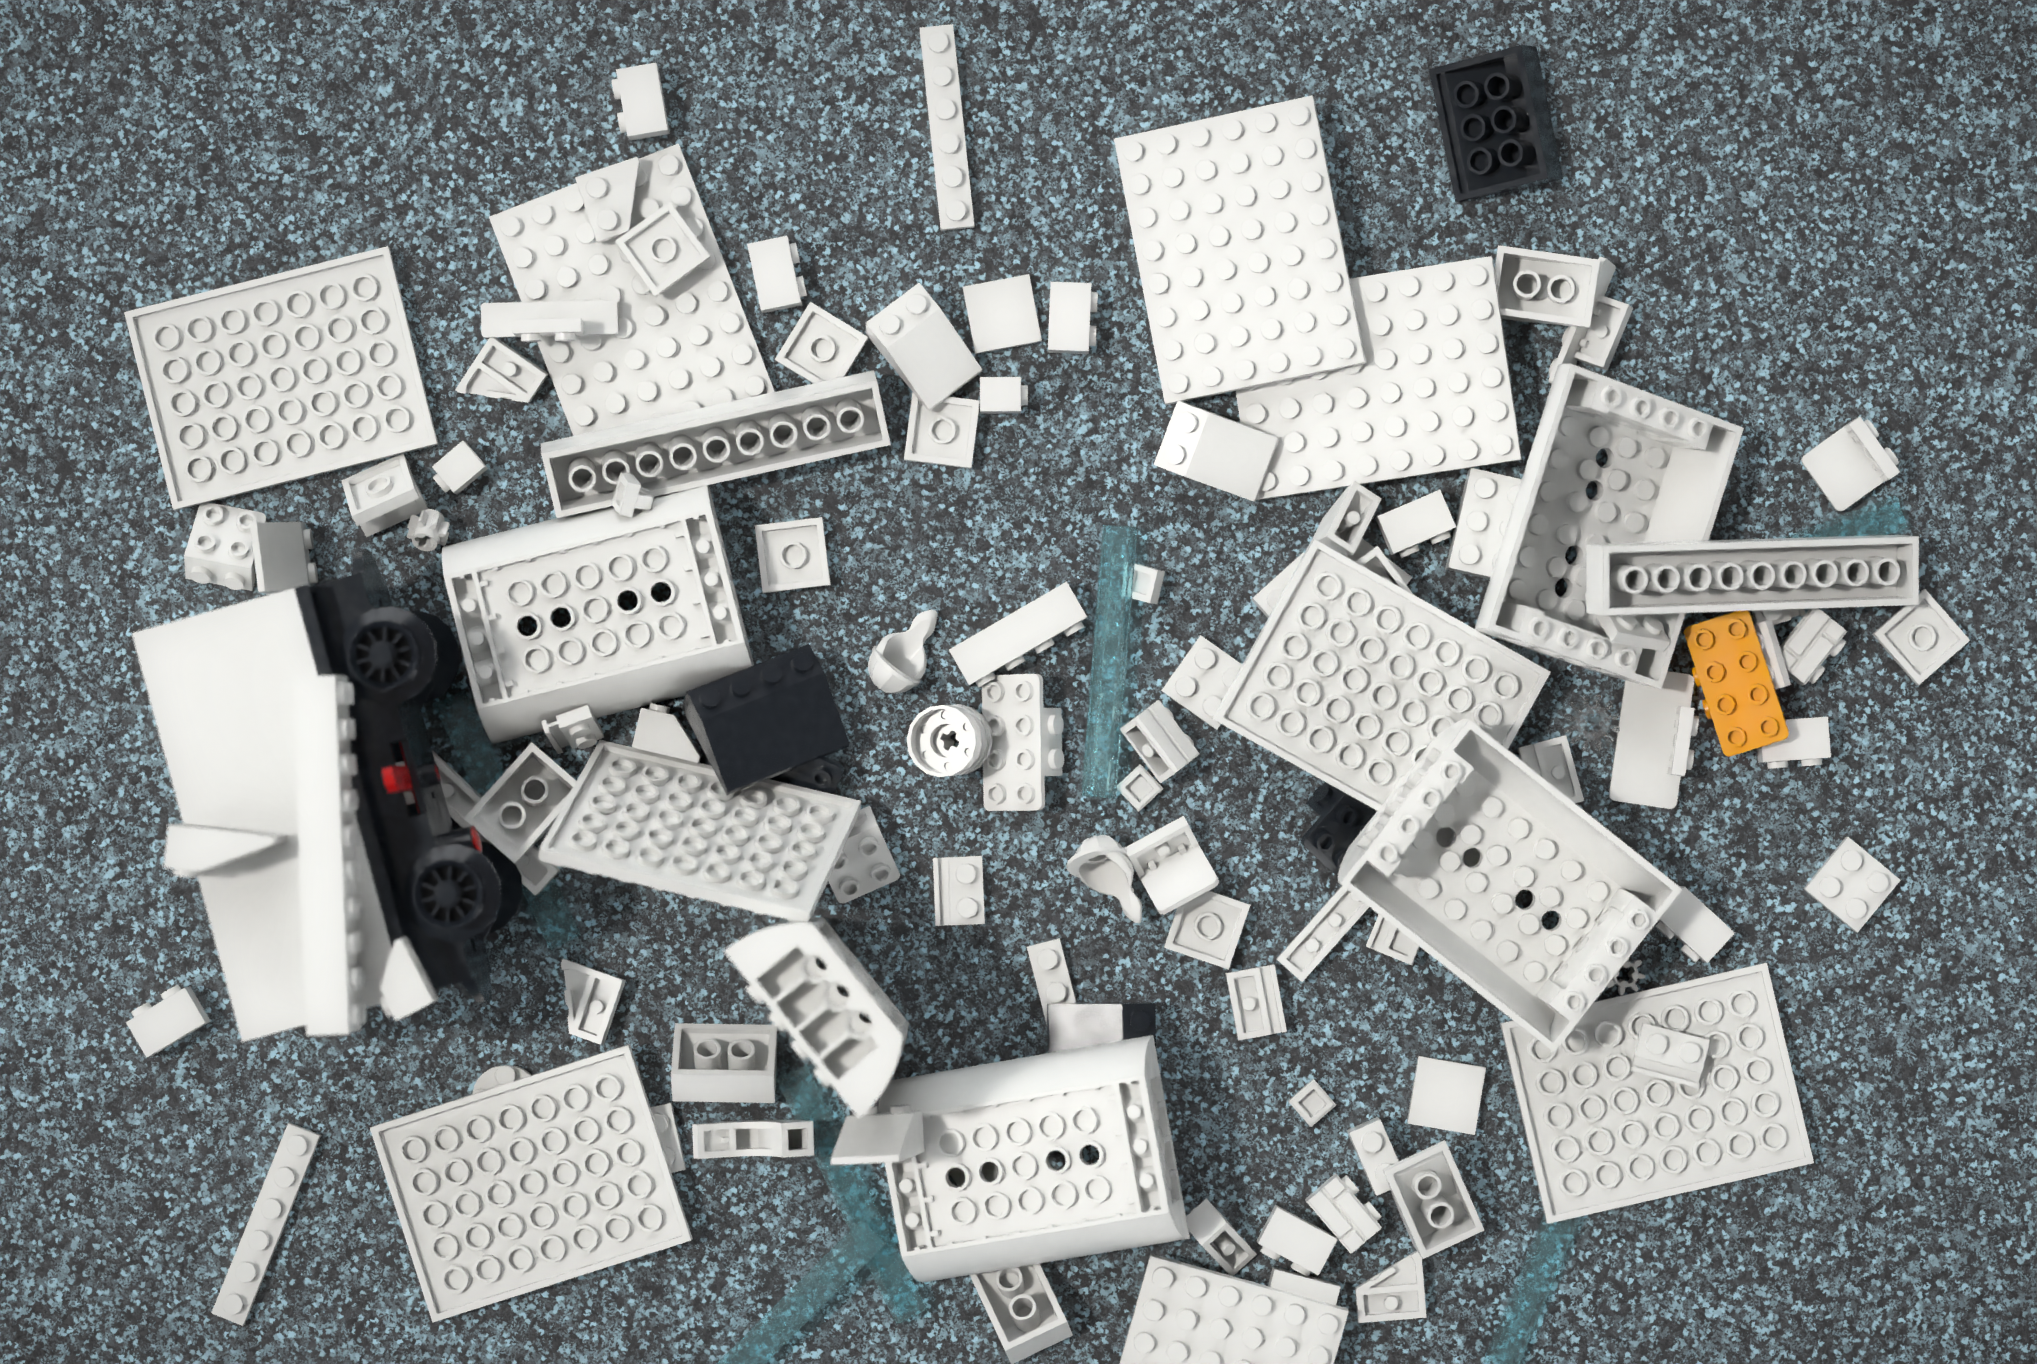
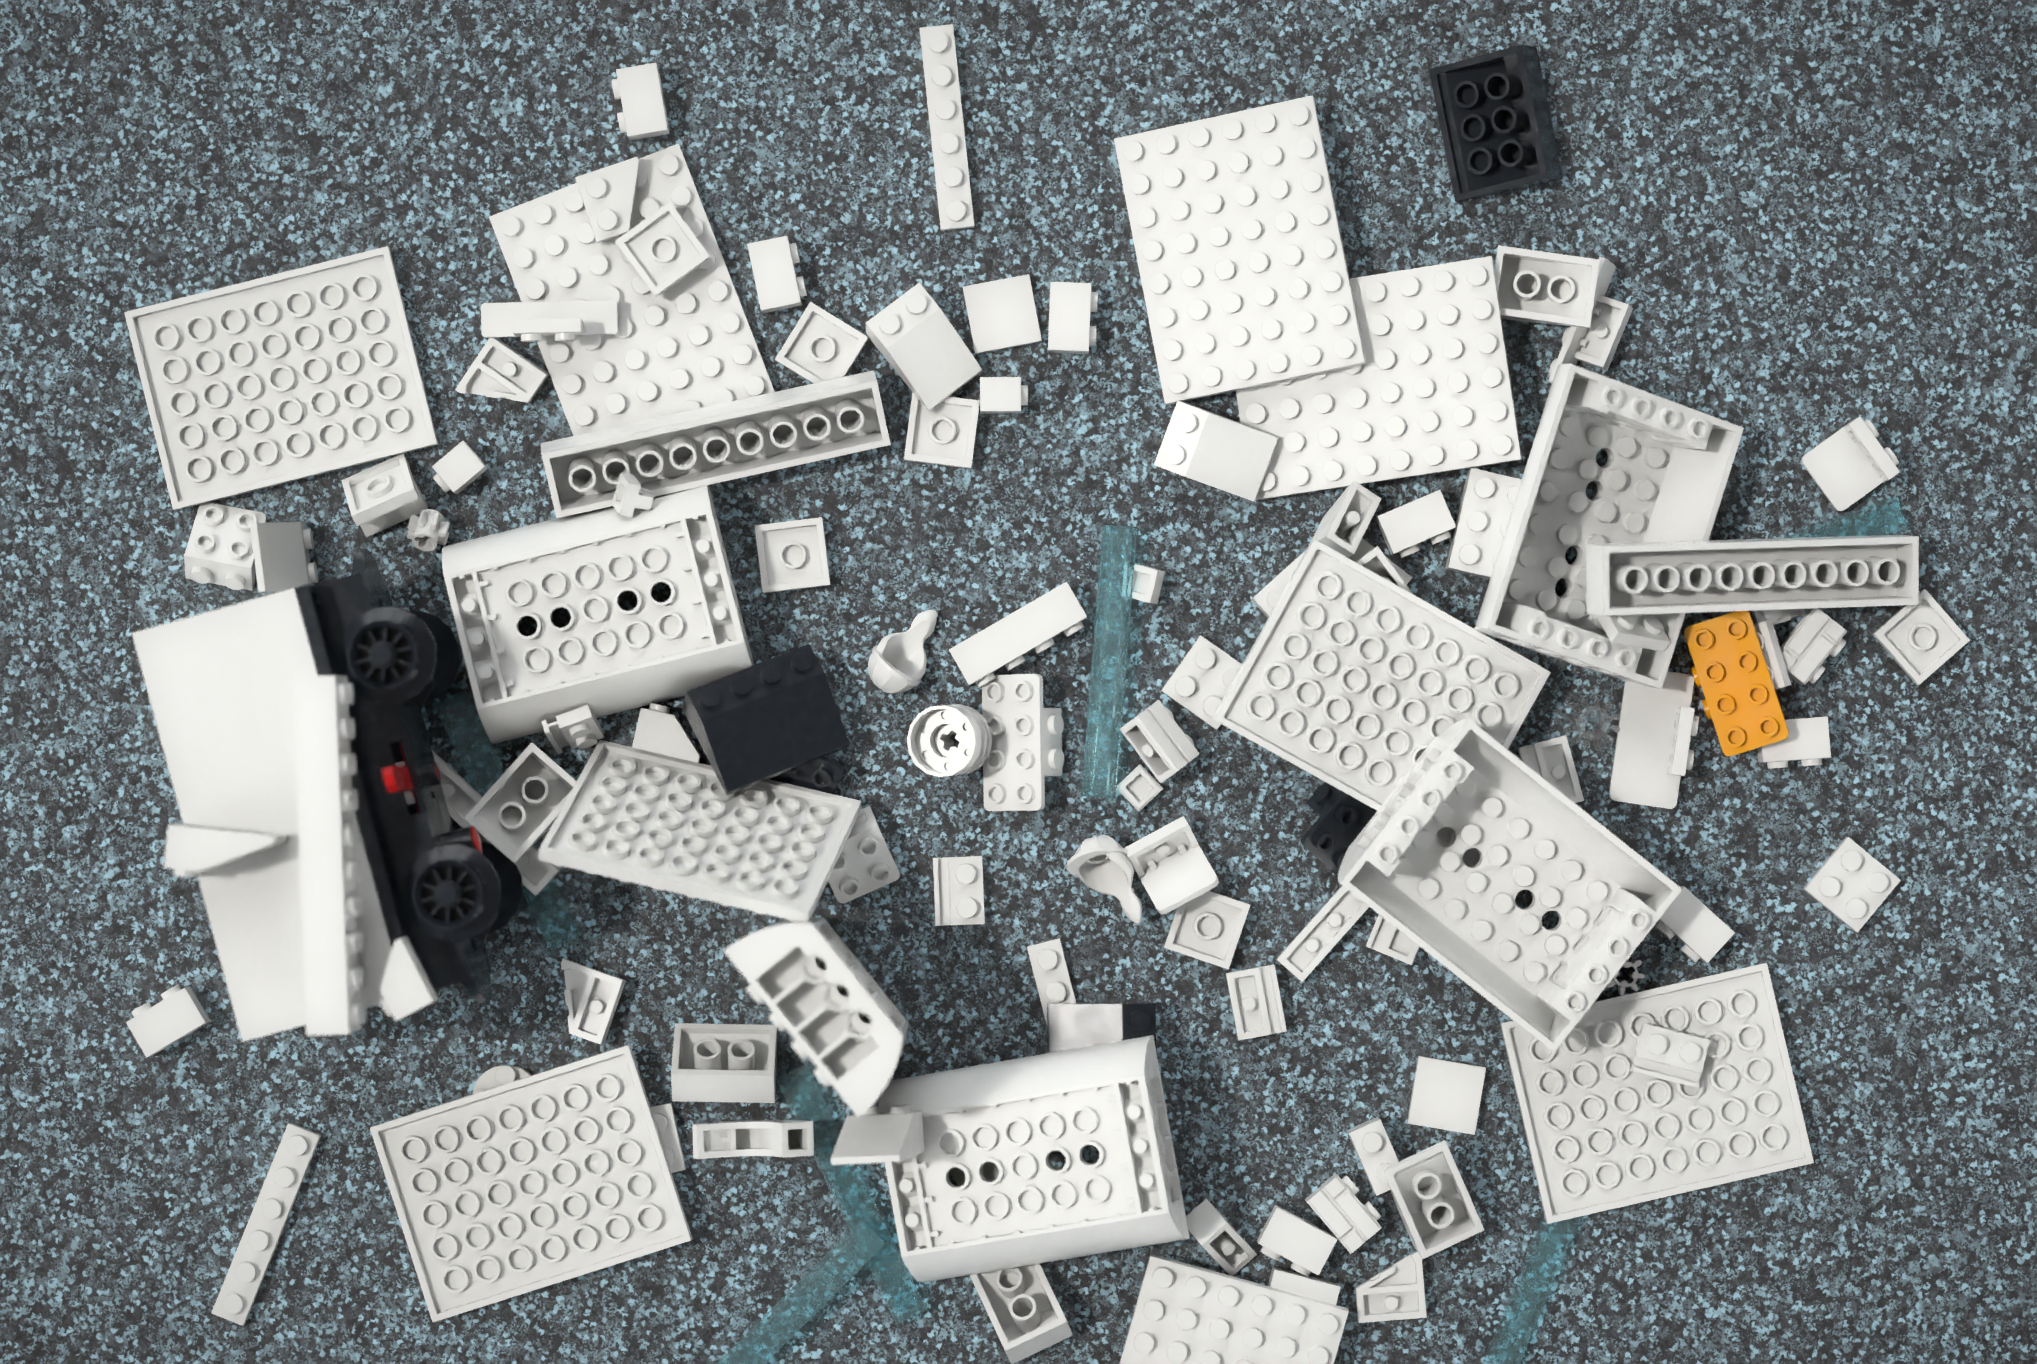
white tile [1288,1079,1336,1127] -> none

